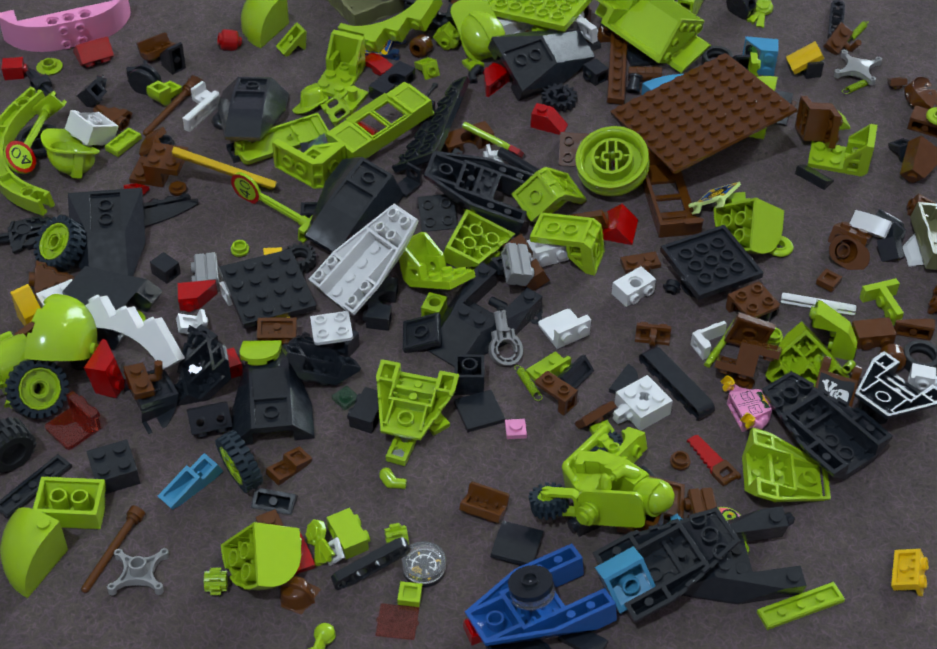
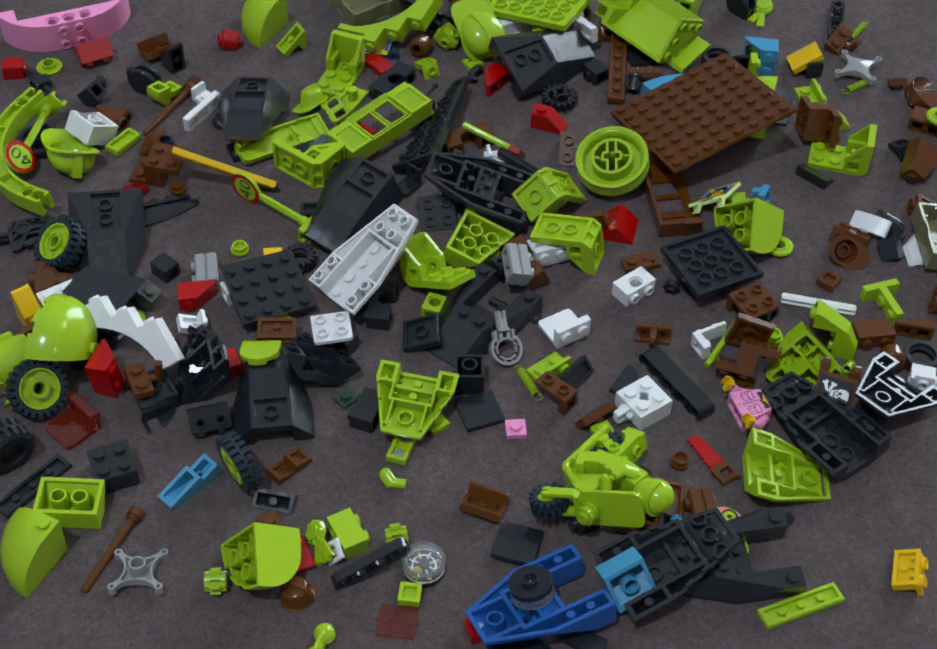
none -> dark azure tile [751,184,771,203]
none -> lime bracket [794,79,827,103]

